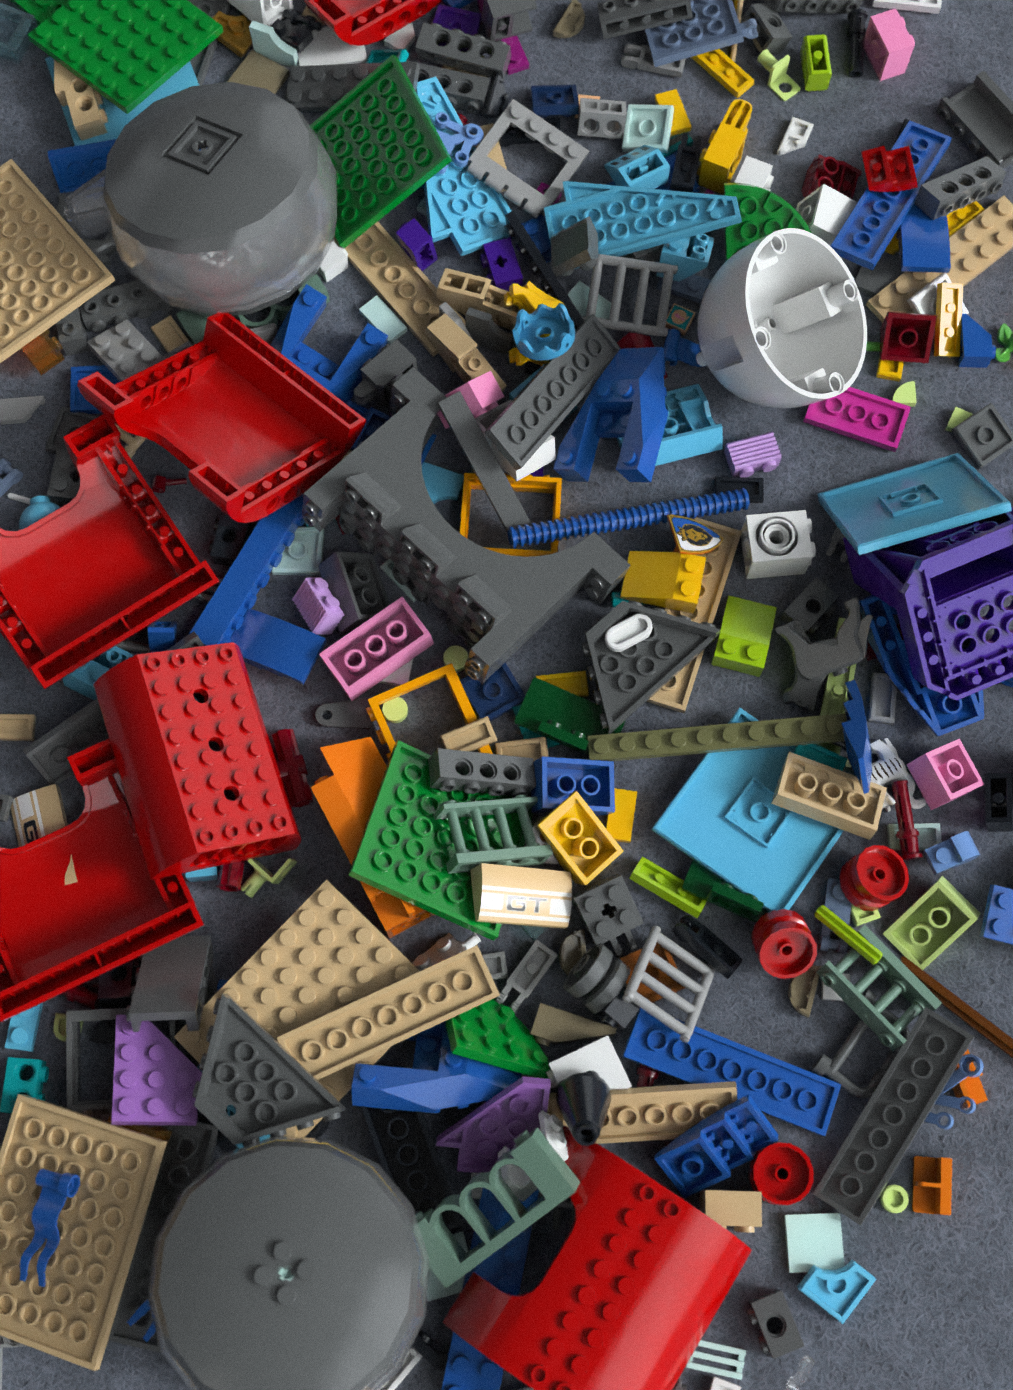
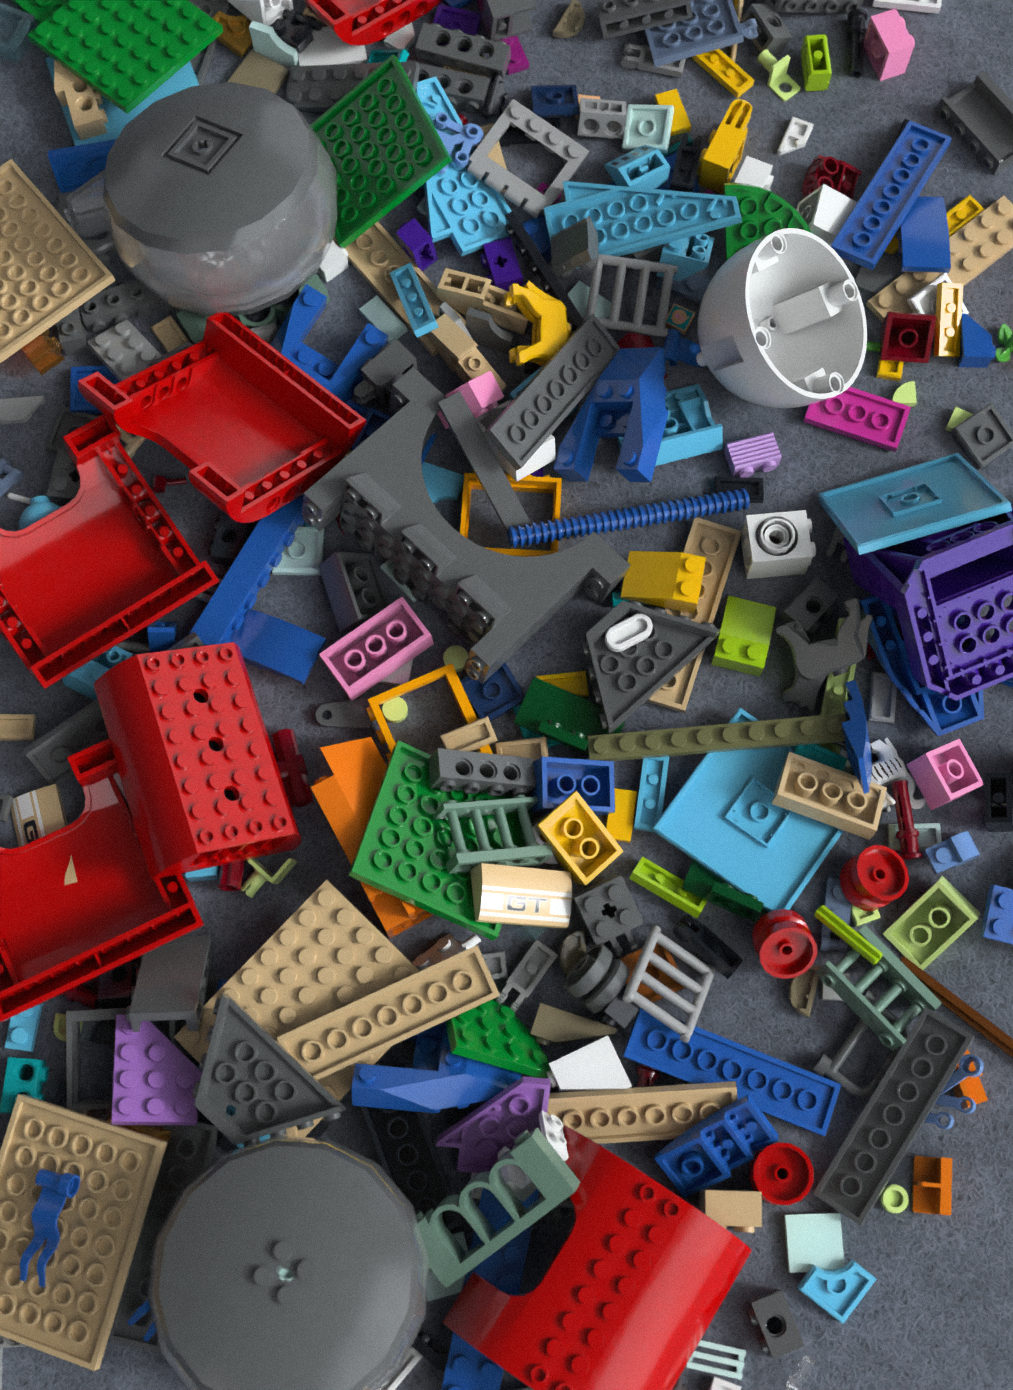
lavender brick [292,578,345,635] -> none
dark azure plate [512,303,575,361] -> none
black cone [556,1070,611,1146] -> none
shield [667,514,724,554] -> none
red slope [861,146,918,192] -> none
dark grey brick [914,156,1006,220] -> none
none -> medium azure plate [390,262,439,338]
none -> medium azure plate [634,756,669,832]

